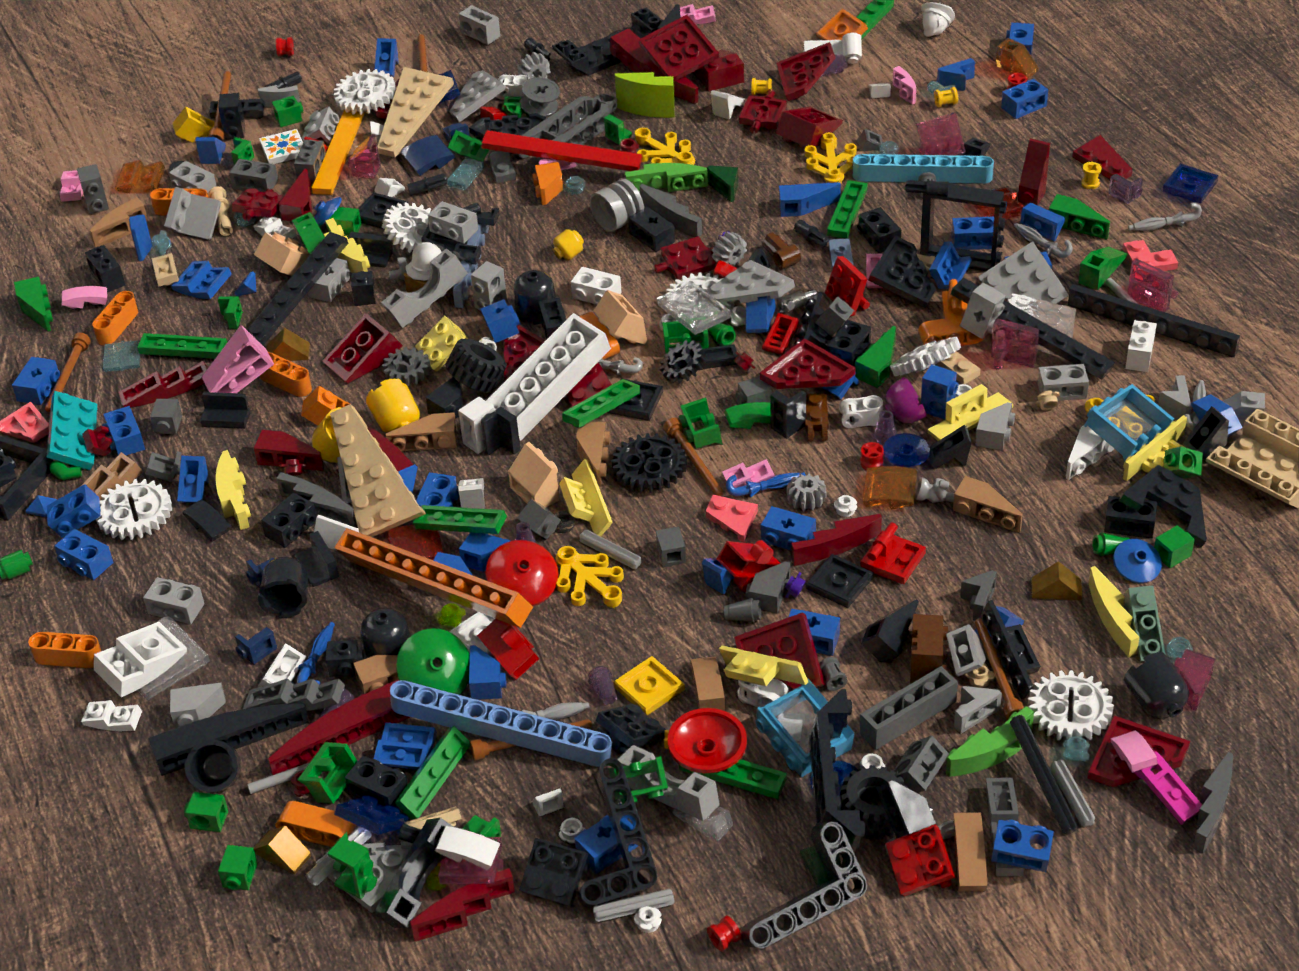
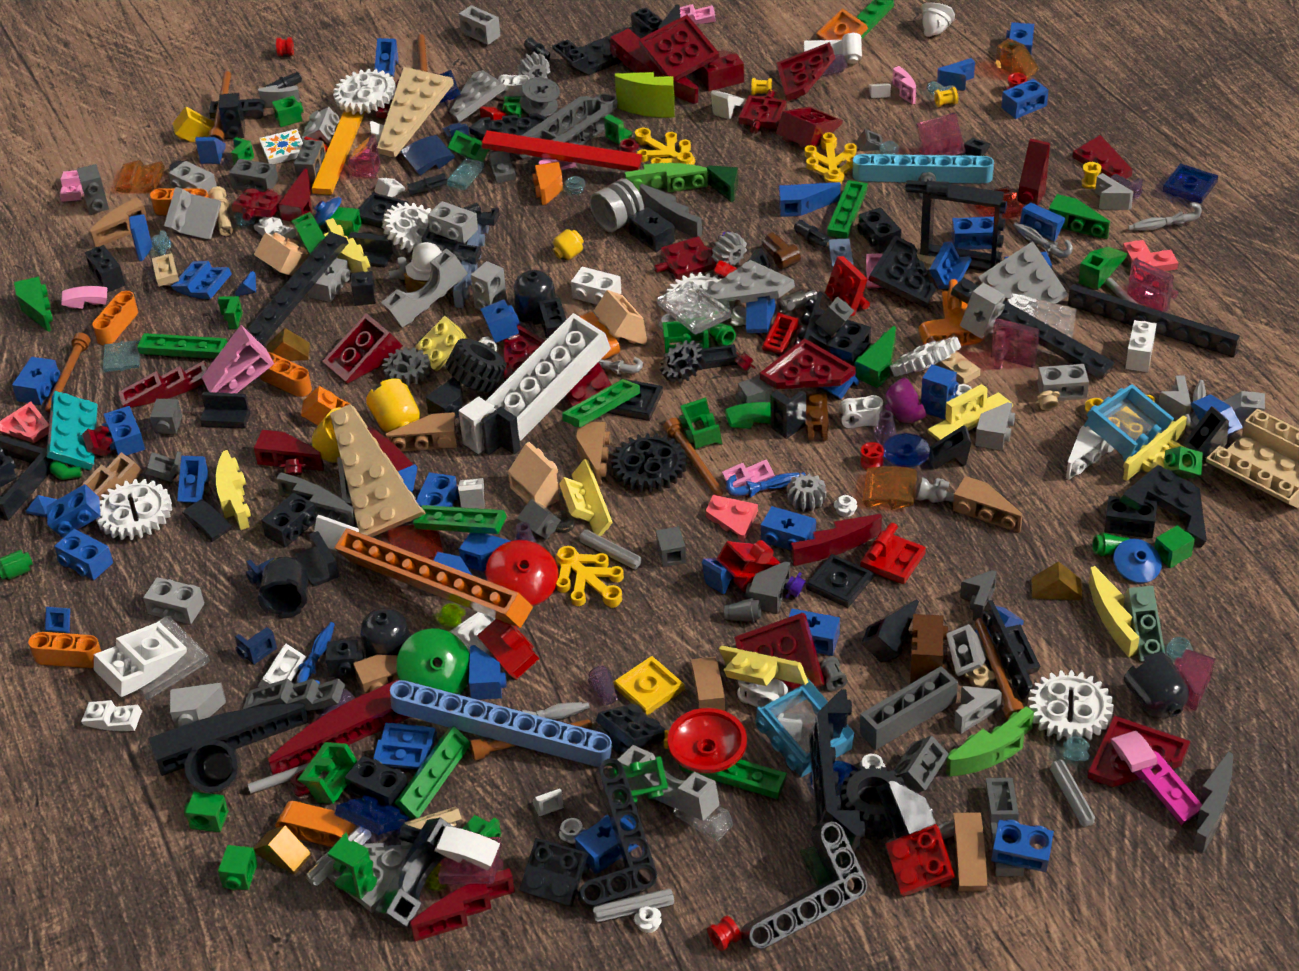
black axle [1010,715,1078,835] -> none
none -> blue slope [45,606,70,633]
none -> light grey slope [1095,173,1133,210]

